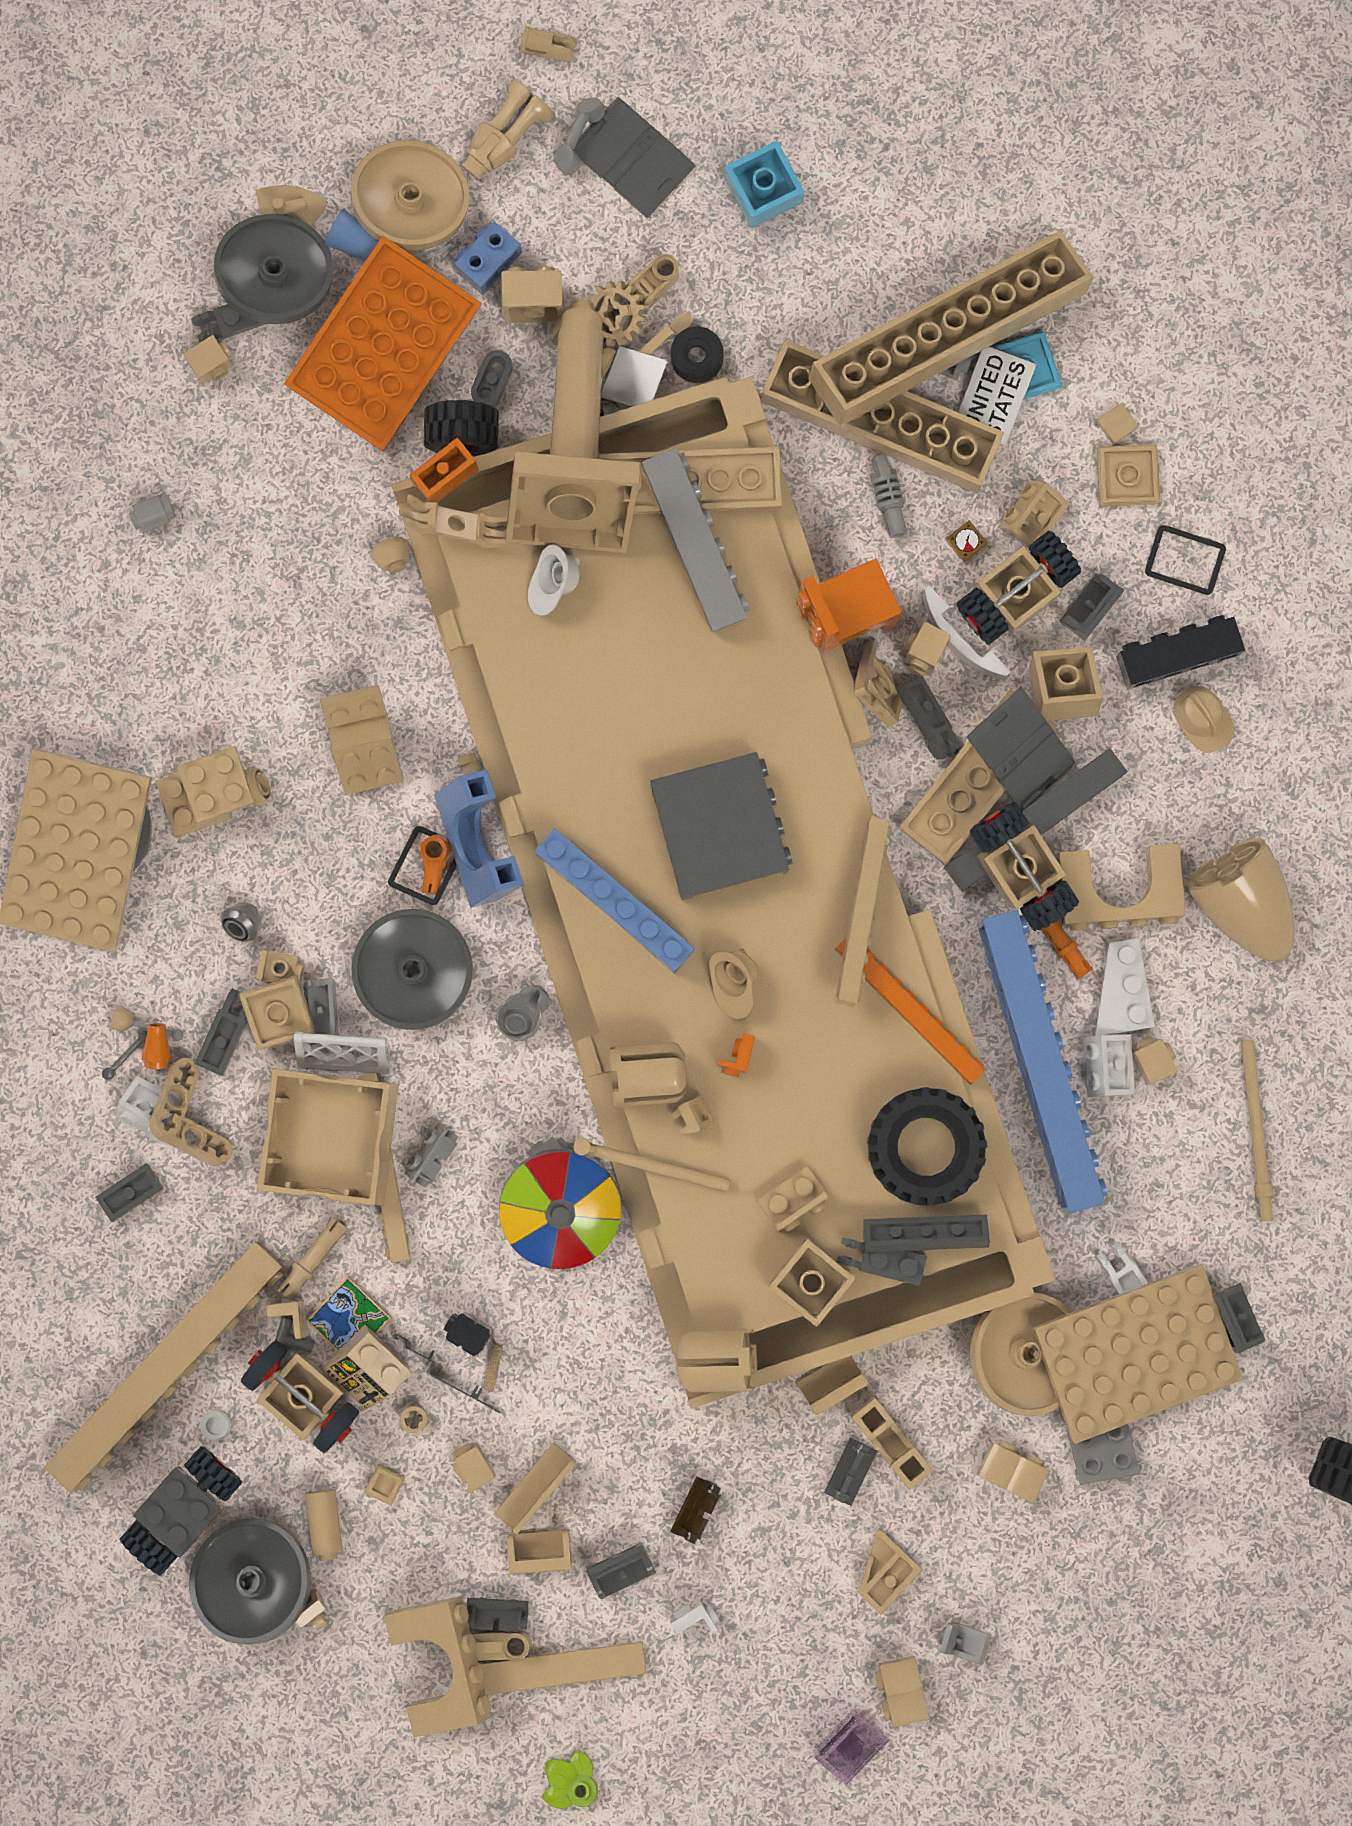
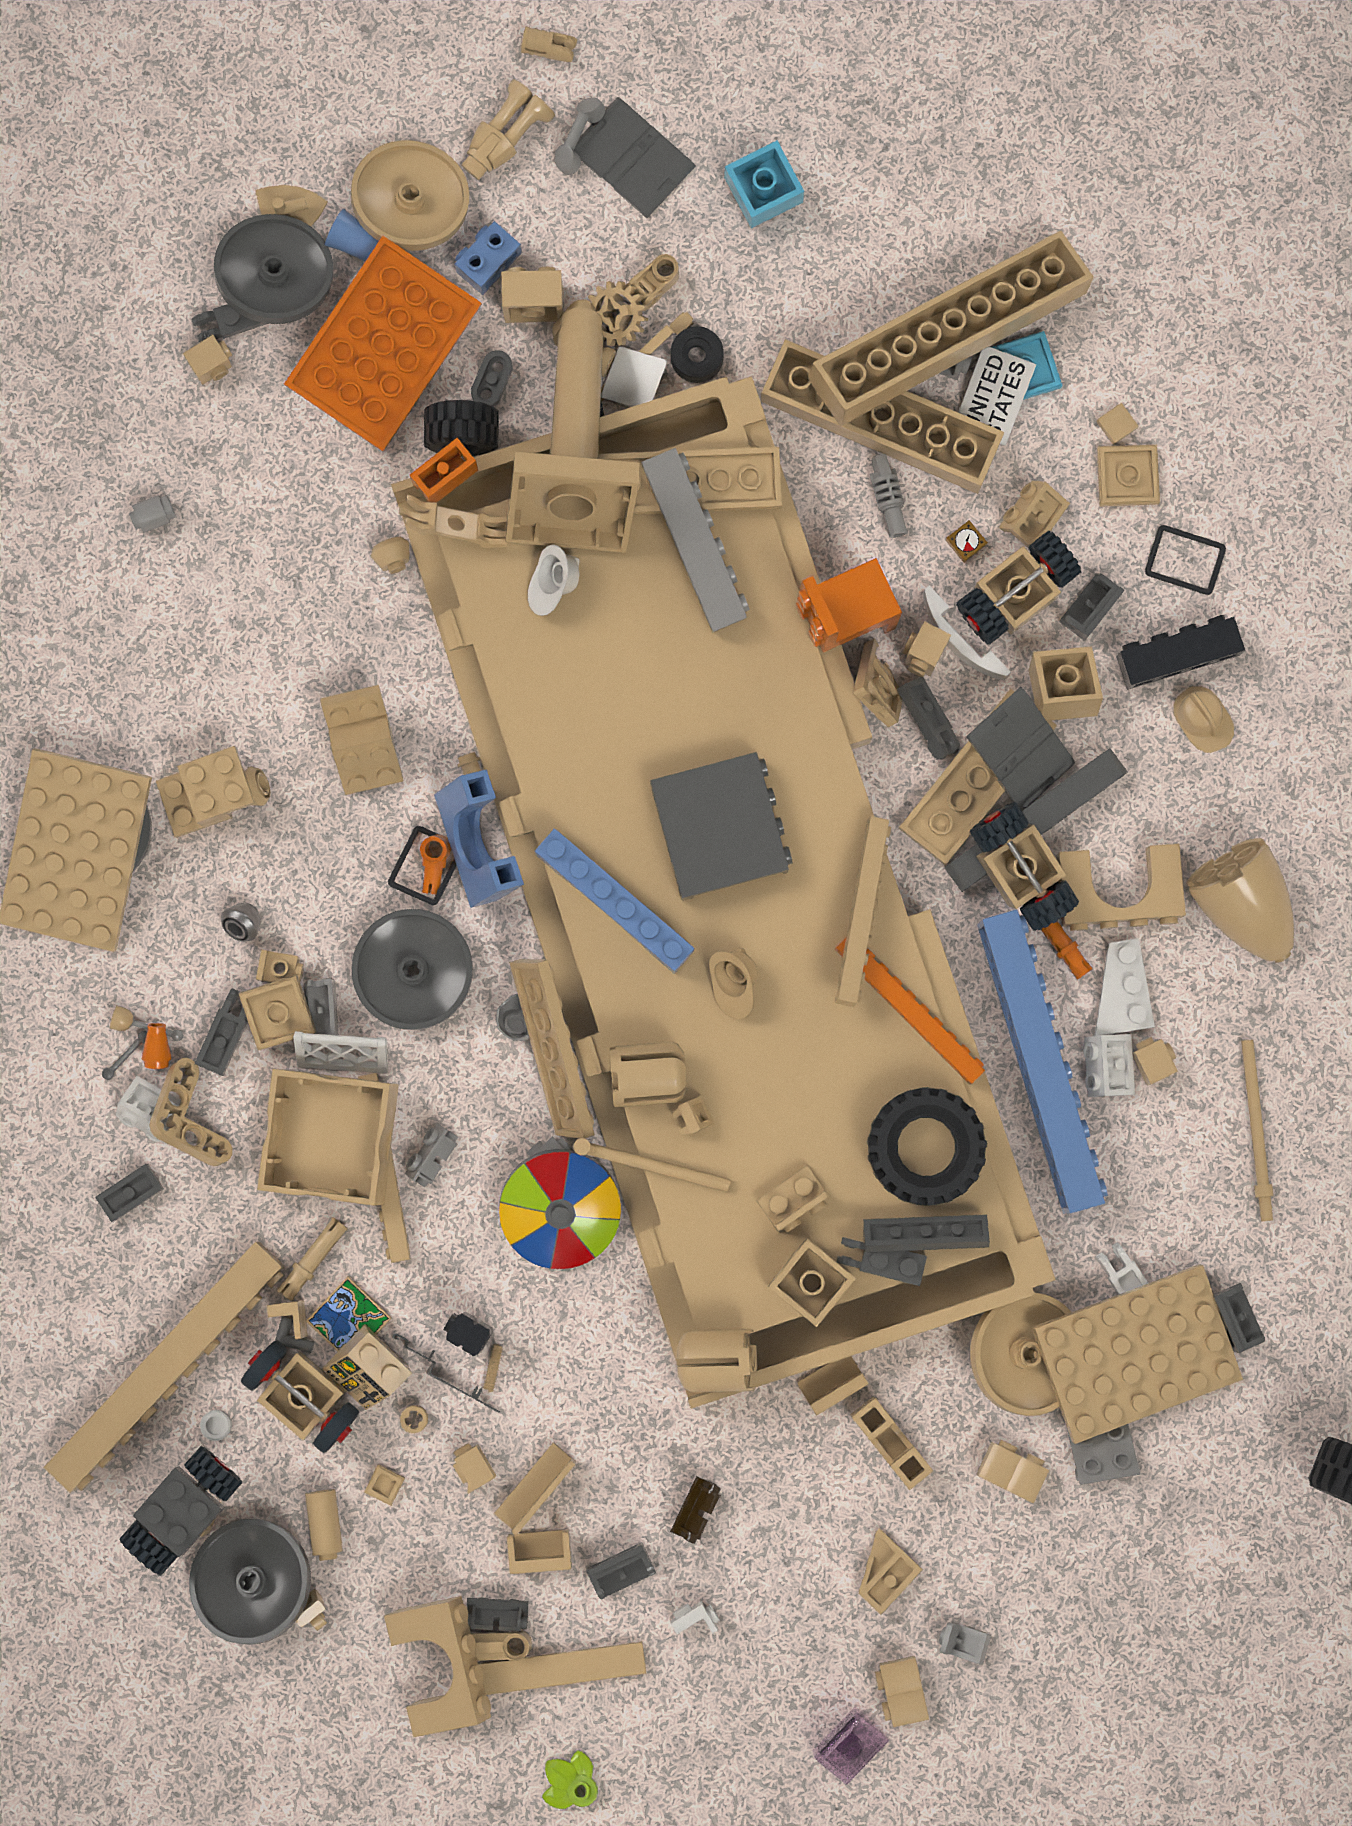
orange bracket [716,1033,755,1077] -> none
dark grey hinge [824,1437,877,1506] -> none
none -> tan plate [509,959,595,1139]

